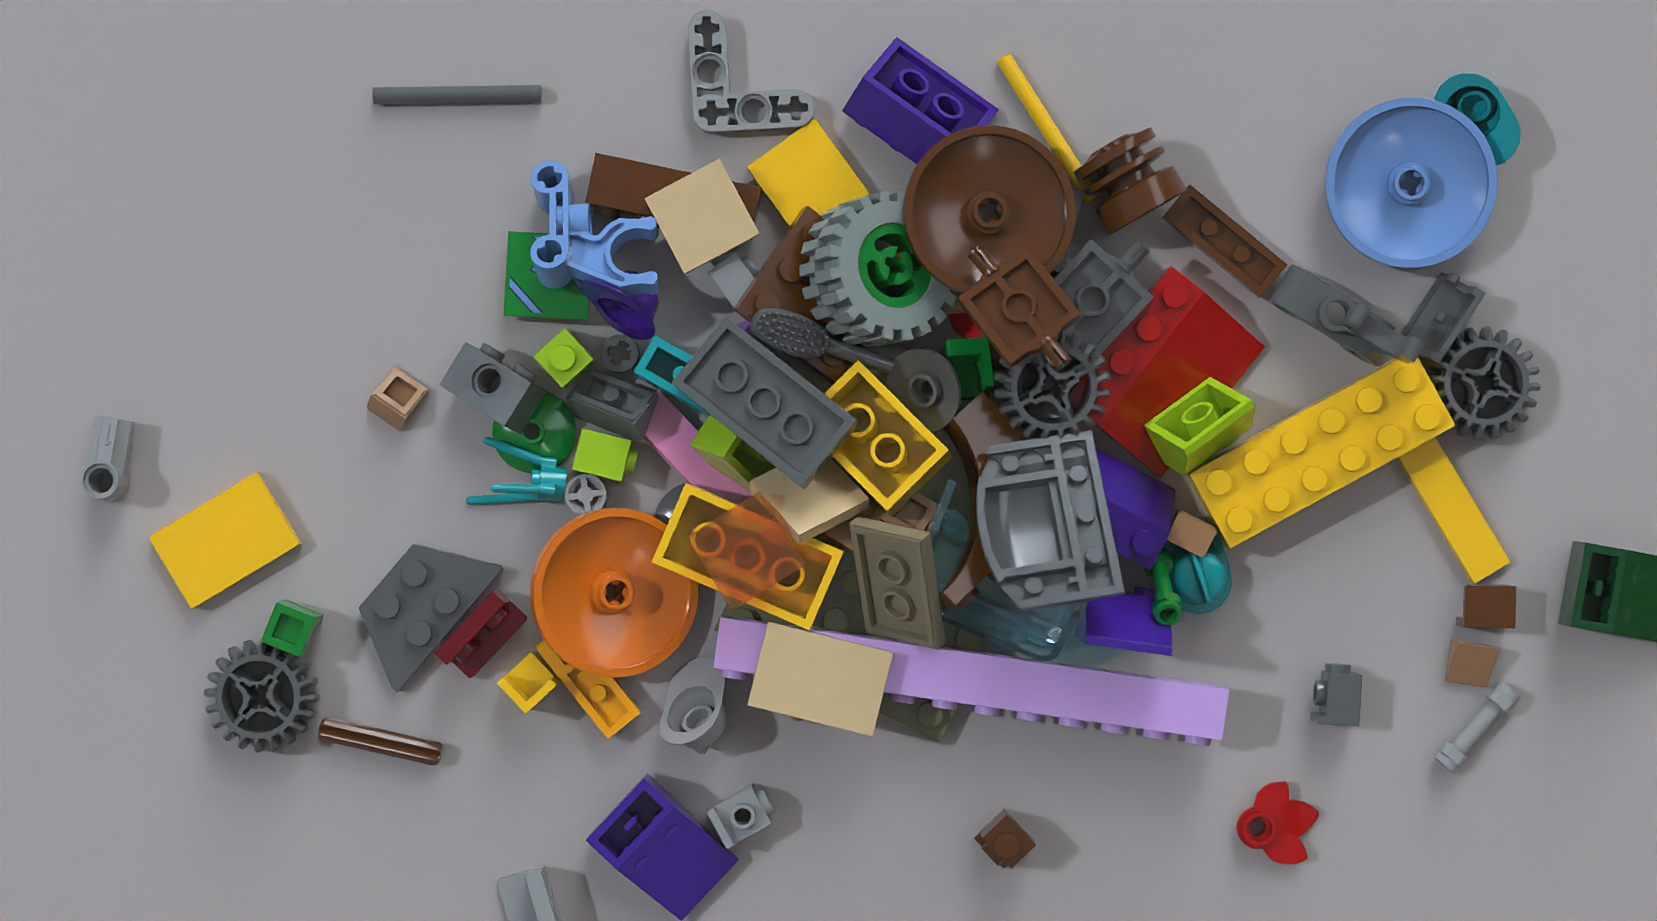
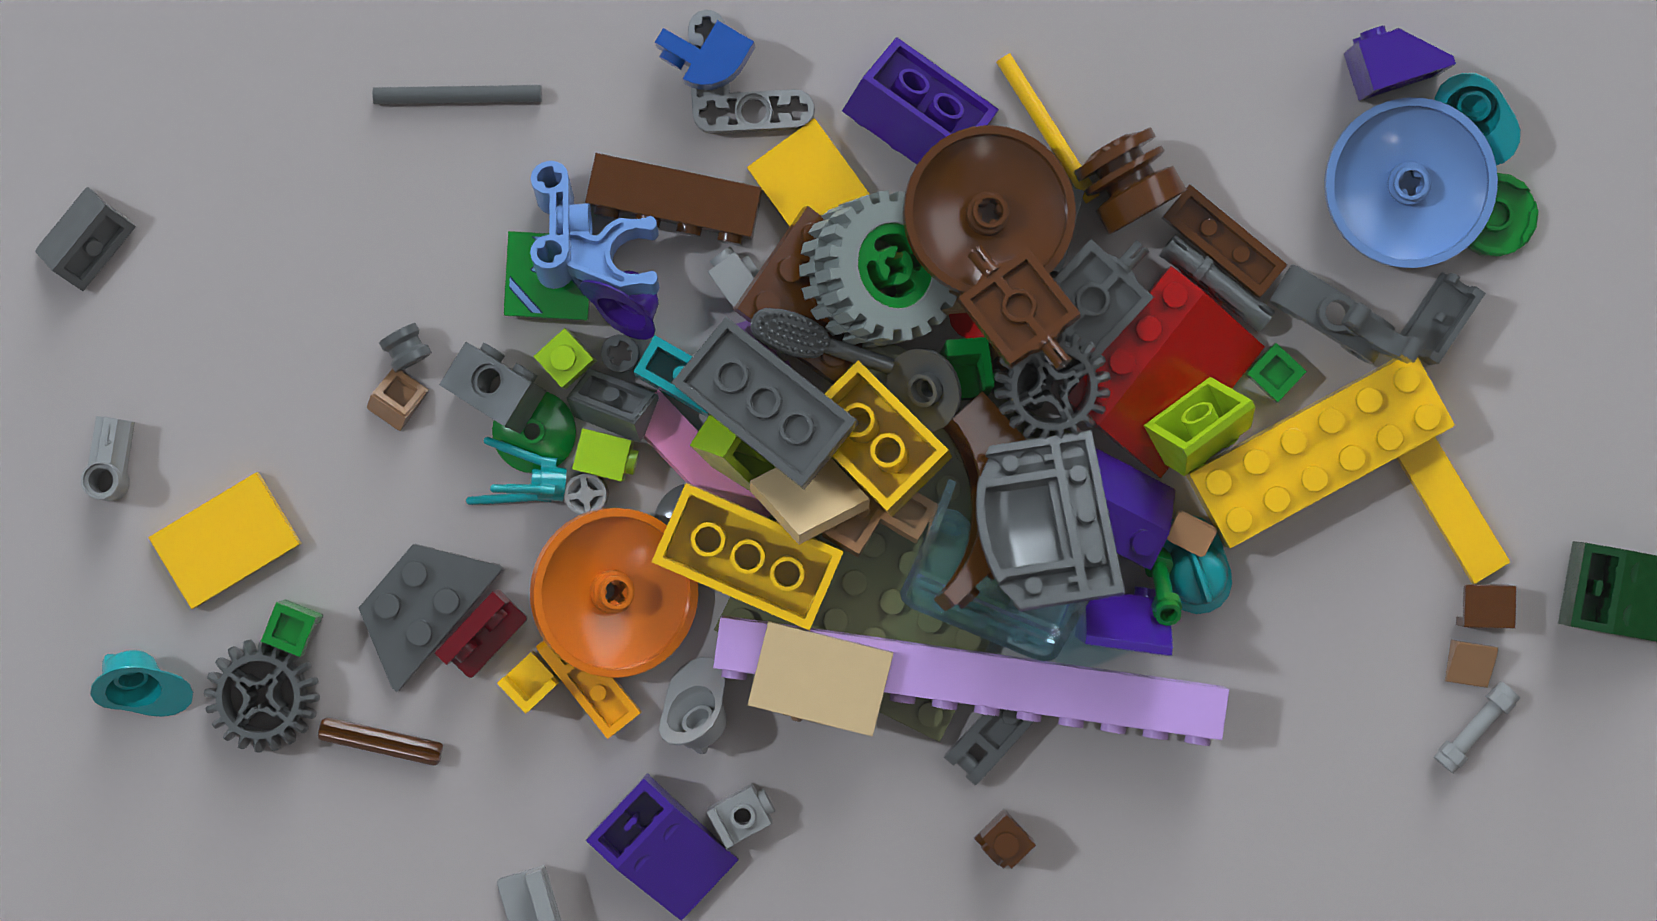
tan tile [644,158,760,275] -> none
clear orange plate [686,491,806,611] -> none
dark tan tile [849,516,945,650] -> none
red plate [1236,781,1319,864] -> none
dark grey brick [1310,663,1362,726] -> none
dark grey gear [1428,326,1541,440] -> none
none -> dark grey panel [35,187,136,291]
none -> teal piece [90,650,194,717]
none -> dark grey wheel [379,323,432,373]
none -> blue brick [655,20,755,90]
none -> dark grey plate [944,709,1034,785]
none -> dark grey pin [1159,234,1275,333]
none -> green plate [1245,343,1307,403]
none -> dark purple slope [1343,25,1456,101]
none -> green tile [1467,173,1539,257]

